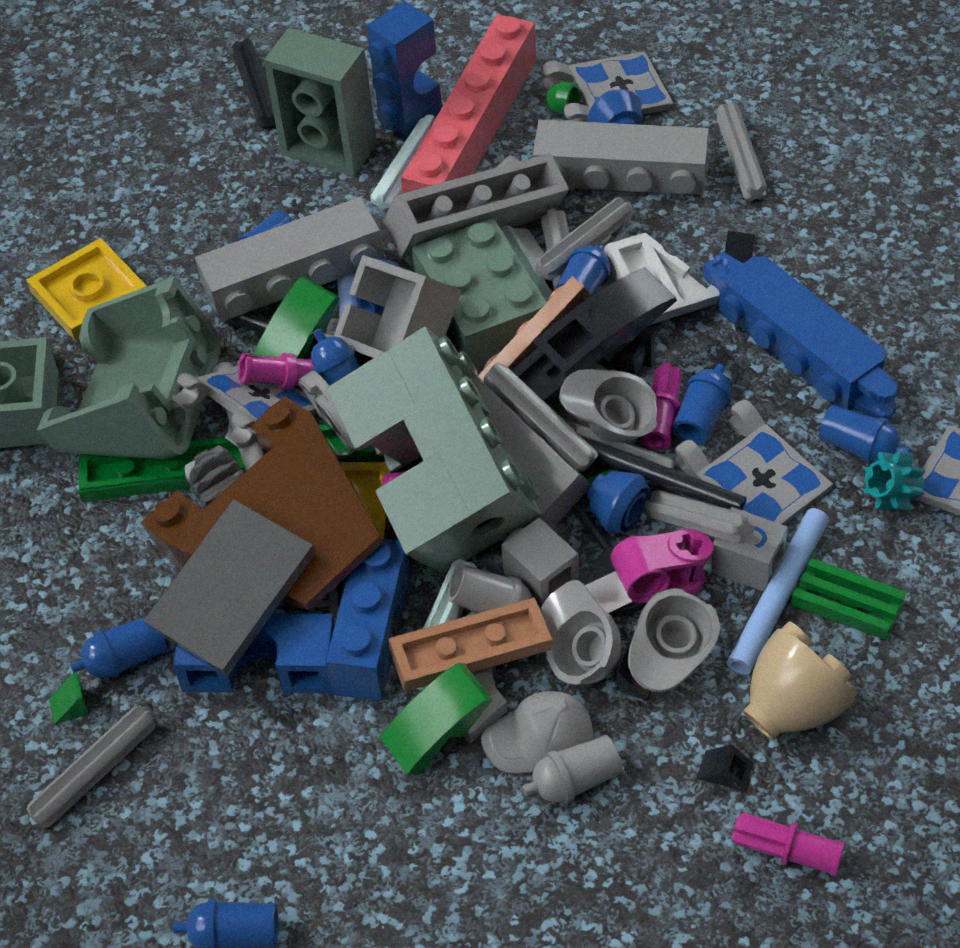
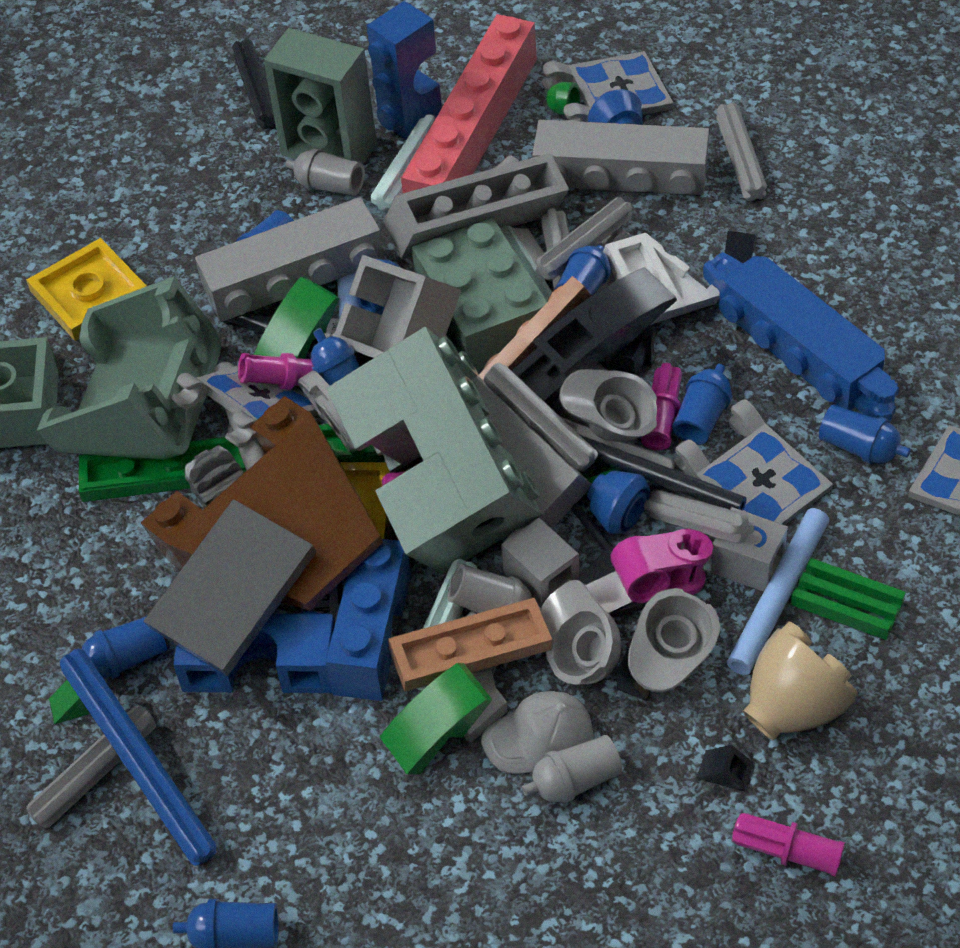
teal gear [863,451,926,511] -> none
none -> blue axle [60,649,217,866]
none -> light grey piece [286,148,365,196]

